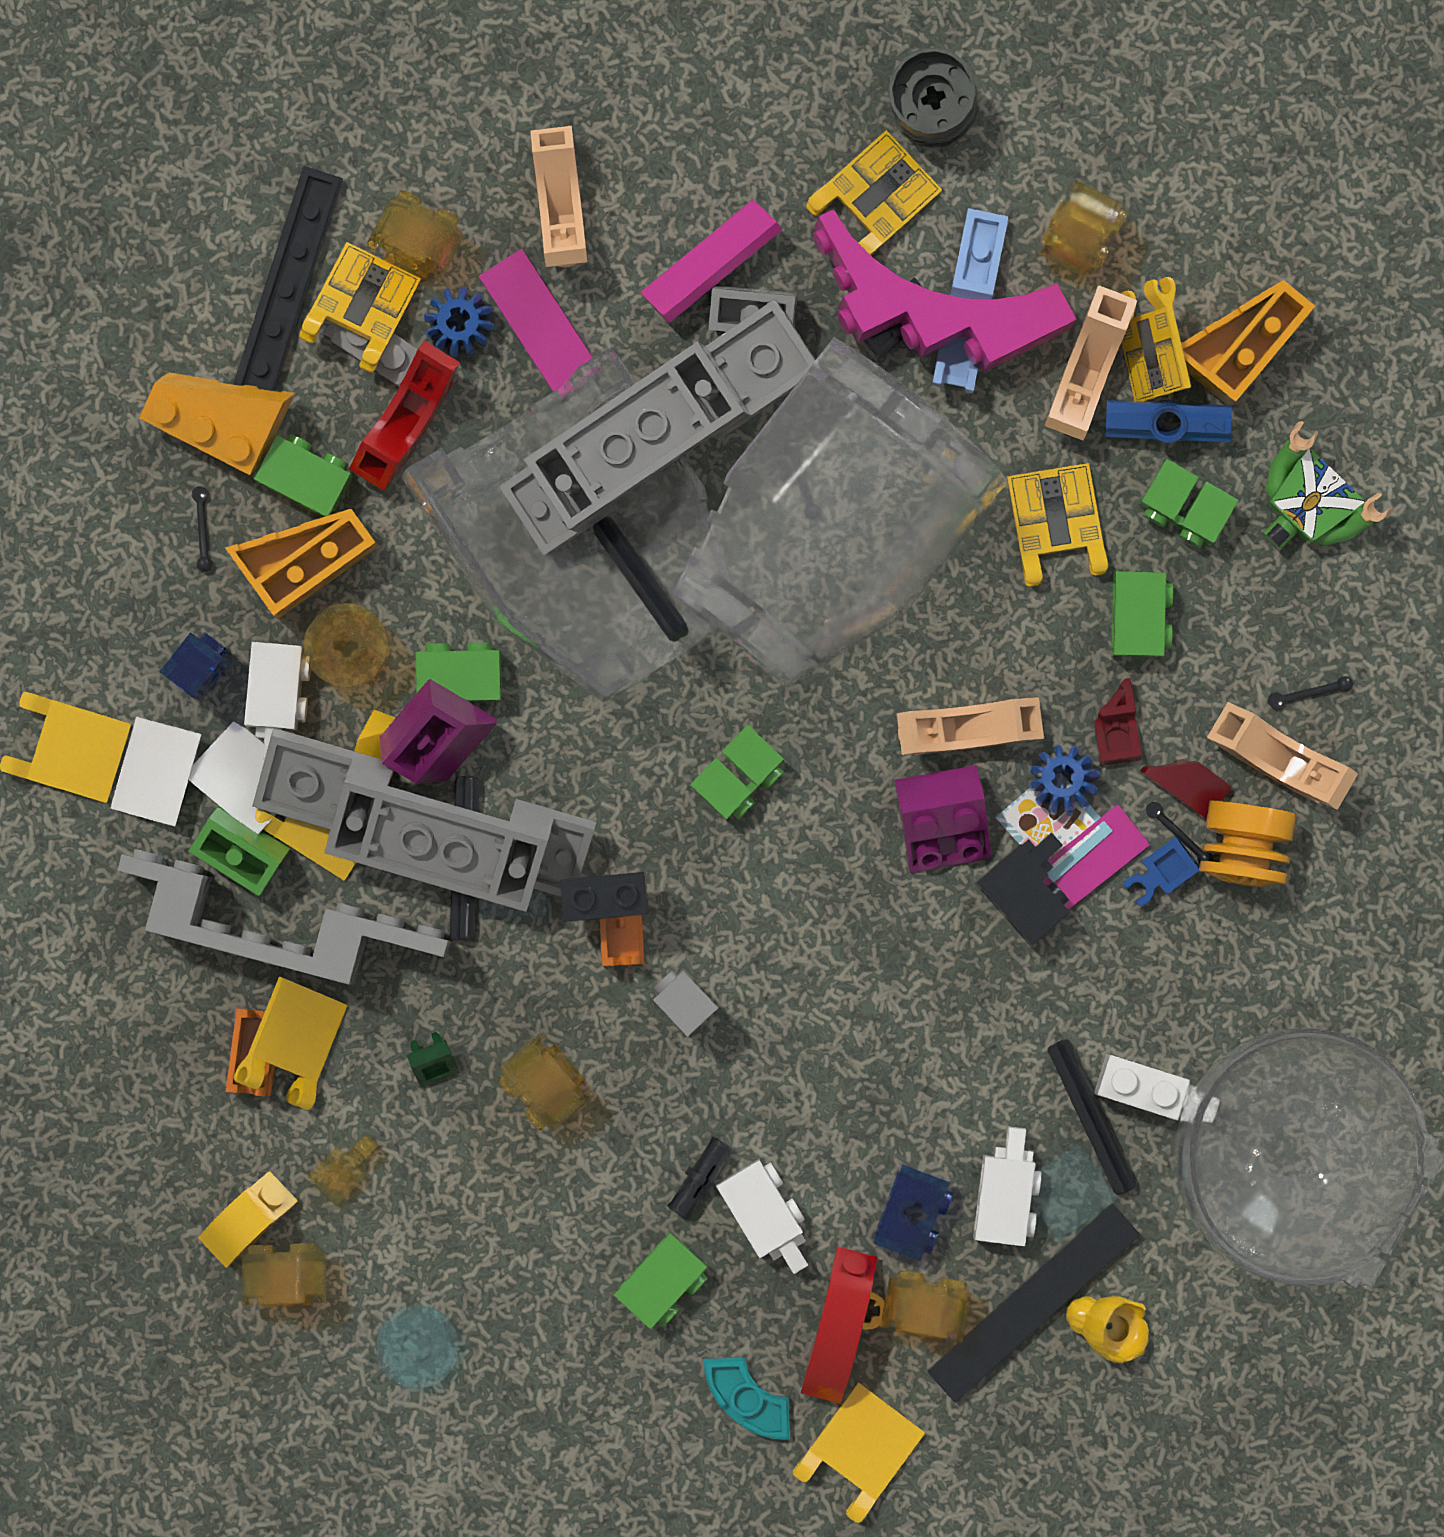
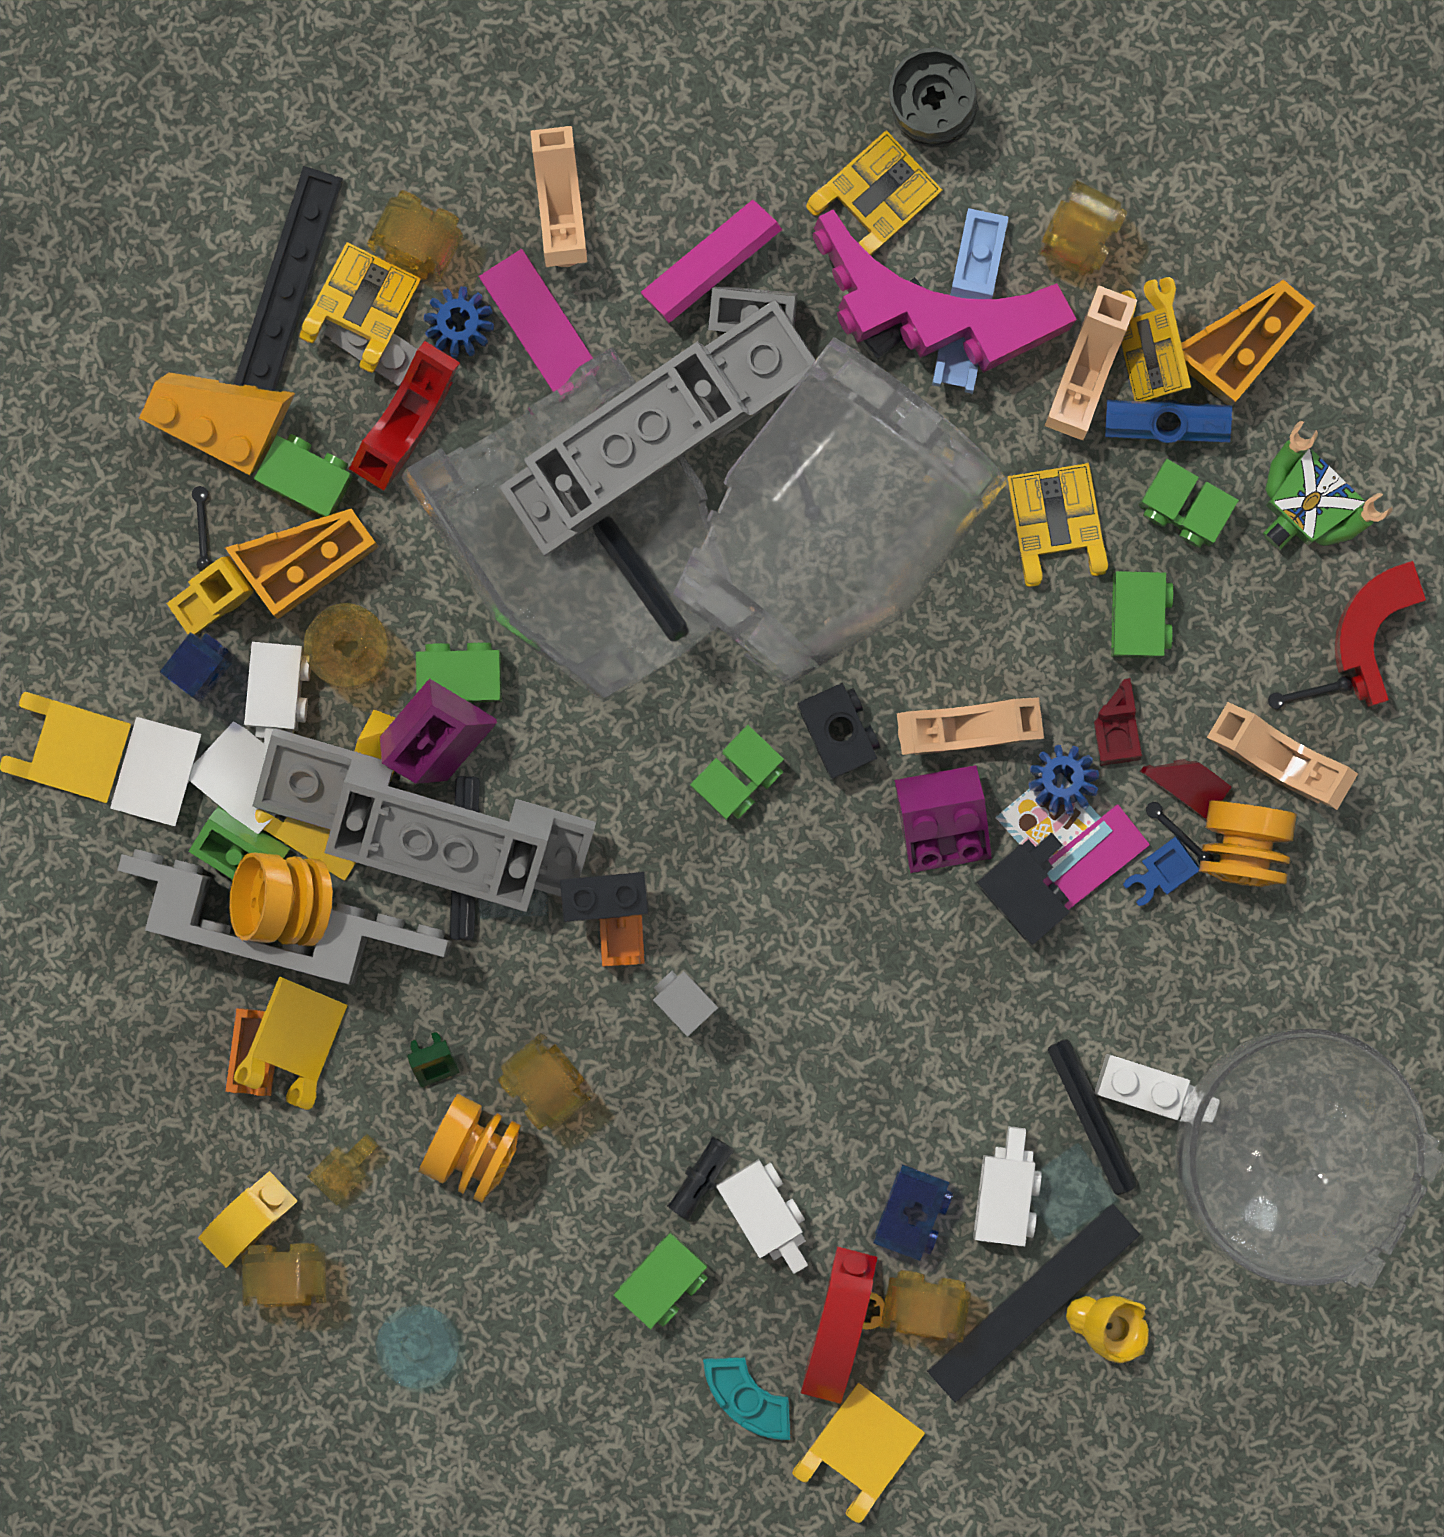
none -> yellow brick [166,556,254,637]
none -> light orange wheel [229,853,333,947]
none -> light orange wheel [418,1094,522,1203]
none -> black brick [797,682,881,780]
none -> red arch [1335,561,1426,707]

